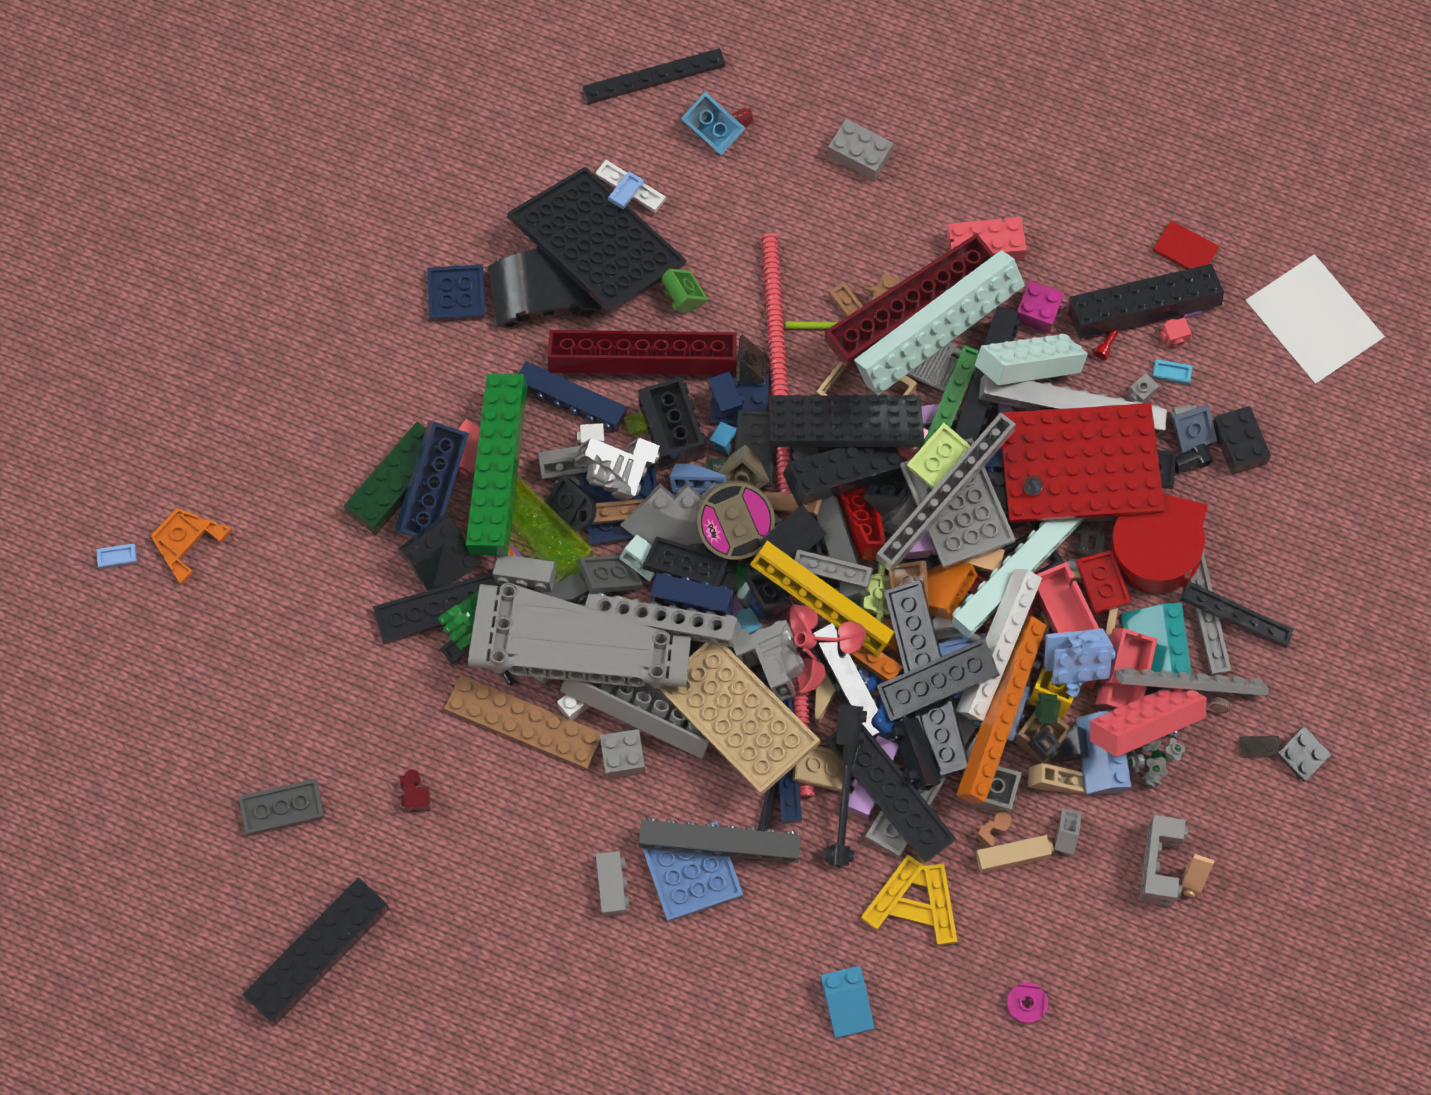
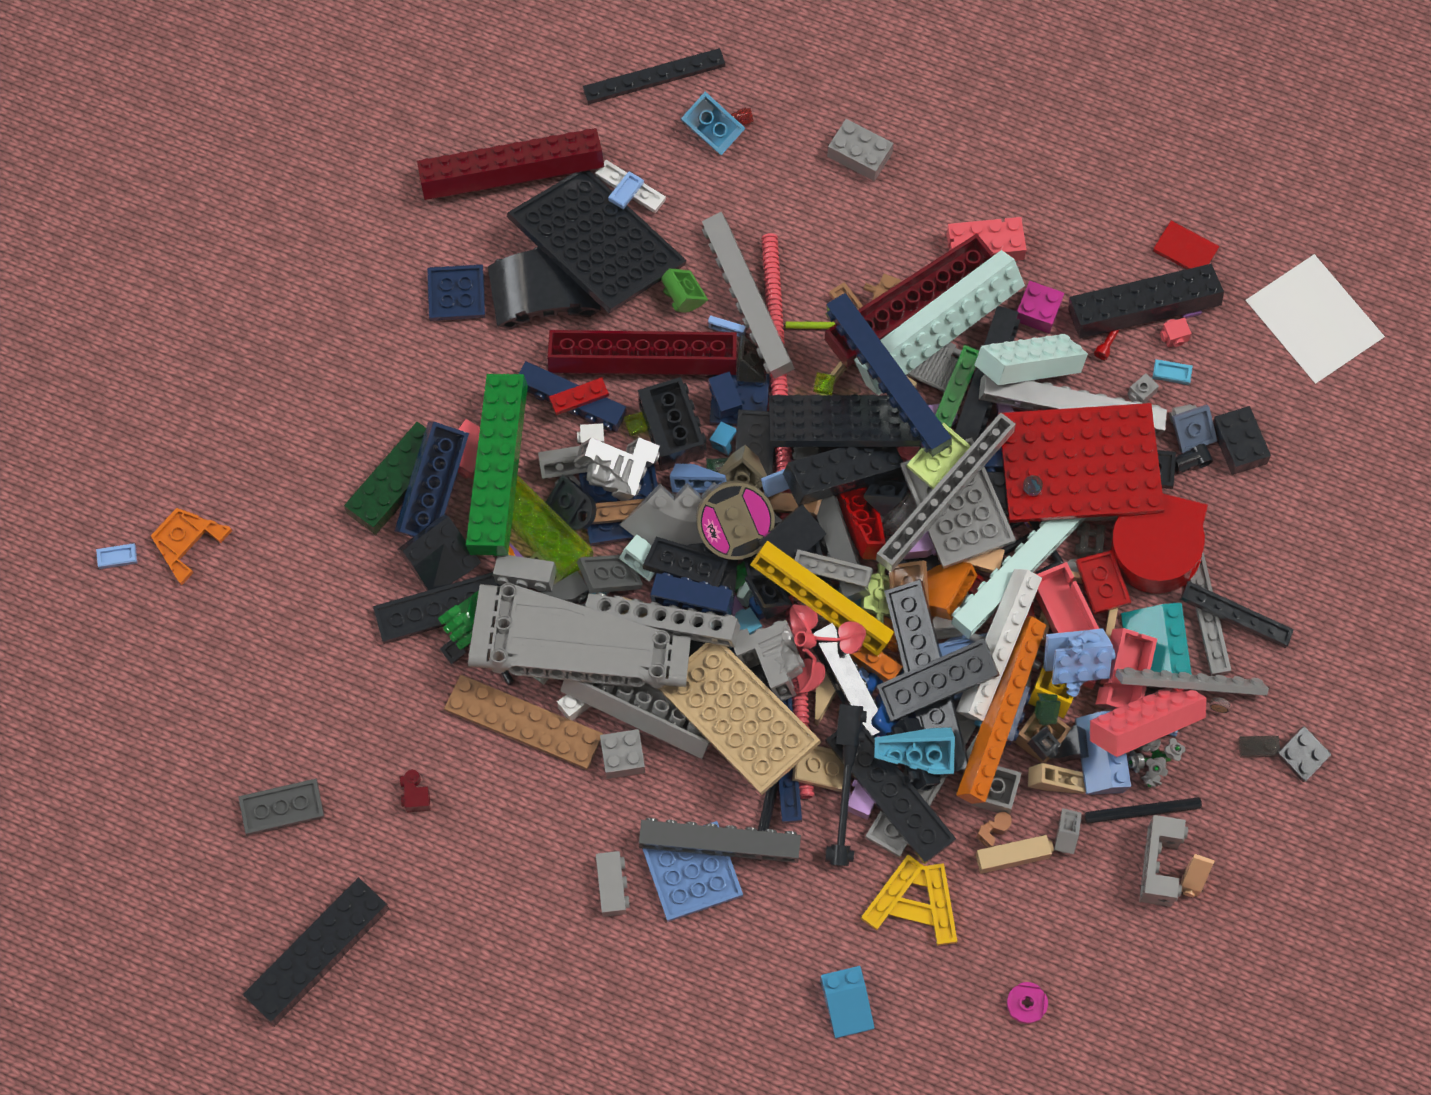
none -> dark red brick [417,128,604,200]
none -> red plate [549,377,609,415]
none -> light grey brick [702,212,795,379]
none -> light blue tile [708,315,746,338]
none -> light blue tile [761,469,790,497]
none -> clear neon green plate [813,372,836,395]
none -> dark blue brick [826,293,952,457]
none -> medium azure wedge [874,728,955,774]
none -> black axle [1084,797,1202,823]

